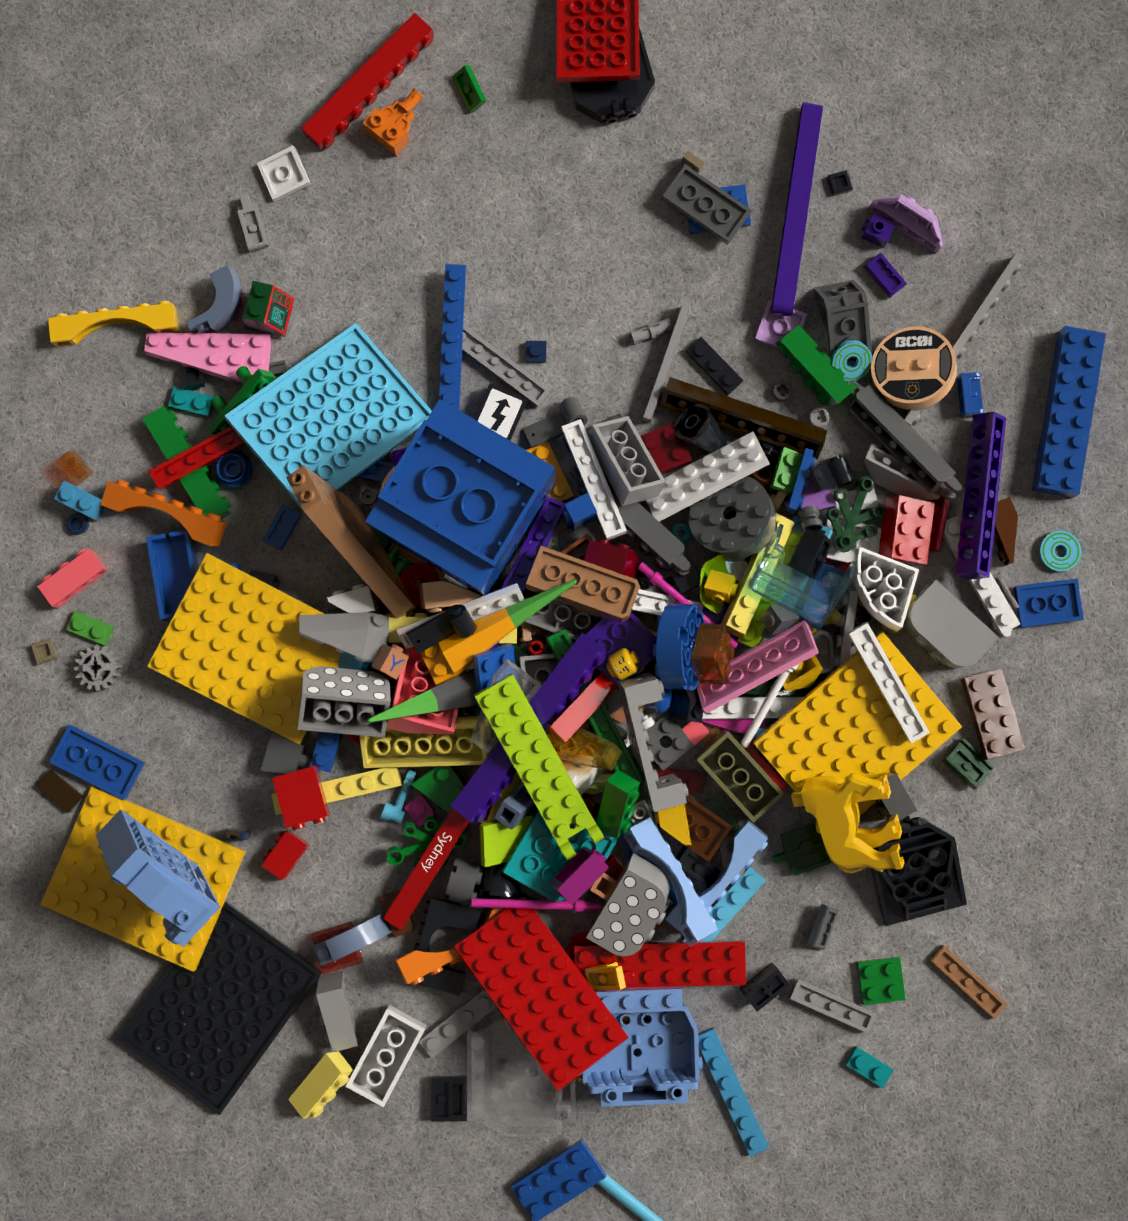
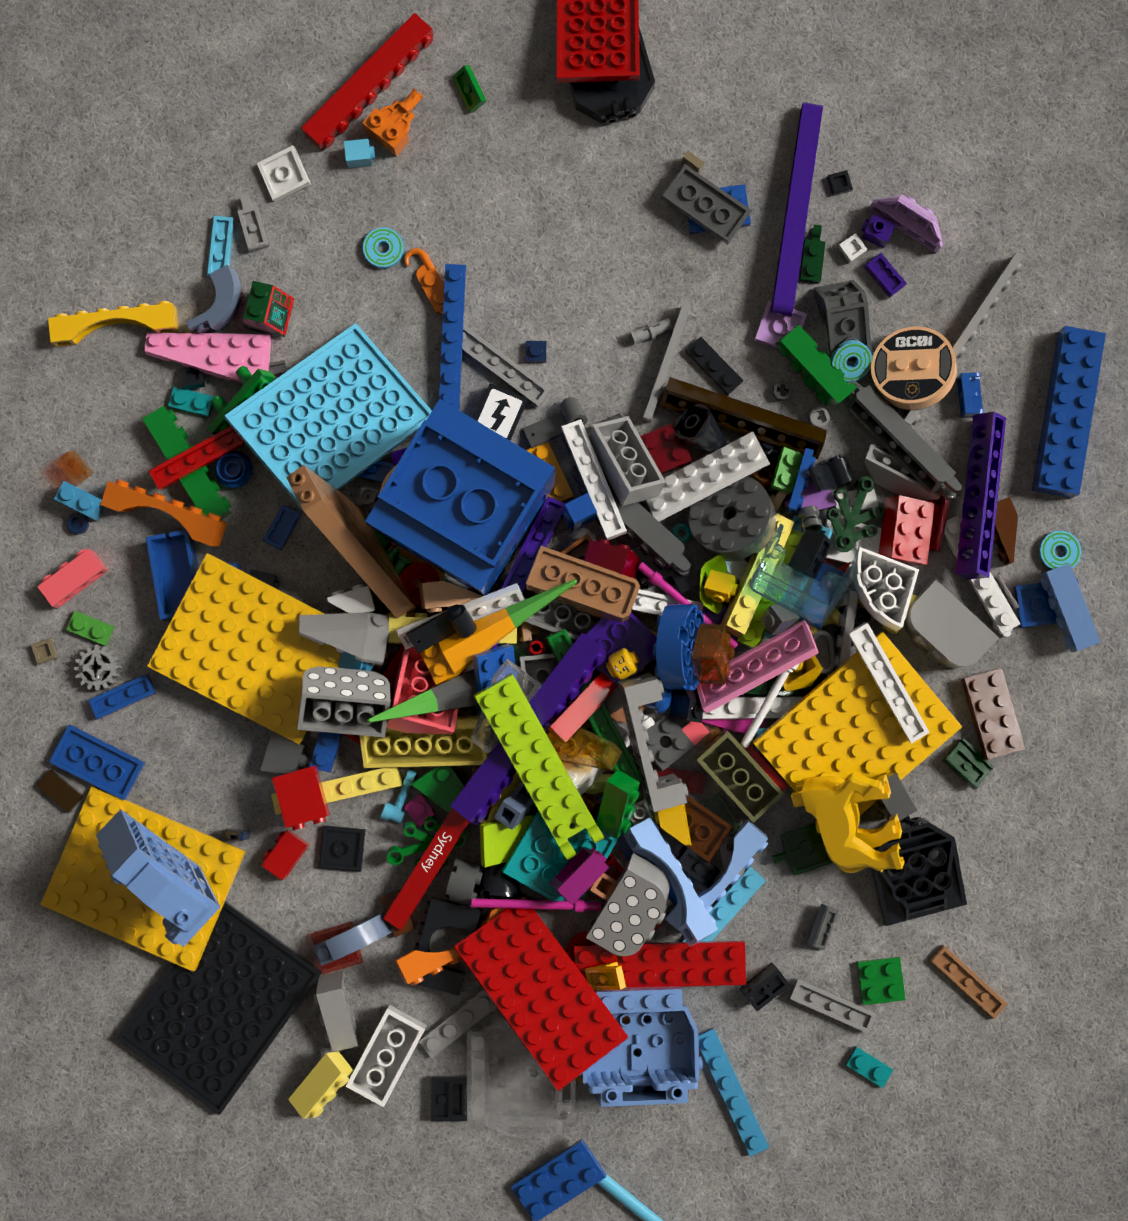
nougat brick [371,644,409,680] -> none
none -> blue plate [88,674,156,720]
none -> medium azure tile [207,216,235,277]
none -> black tile [319,825,366,872]
none -> medium azure brick [344,139,376,168]
none -> medium azure tile [363,227,404,269]
none -> orange plate [404,248,444,316]
none -> dark green plate [800,225,826,283]
none -> white plate [838,233,868,263]
none -> medium blue brick [1040,563,1101,652]

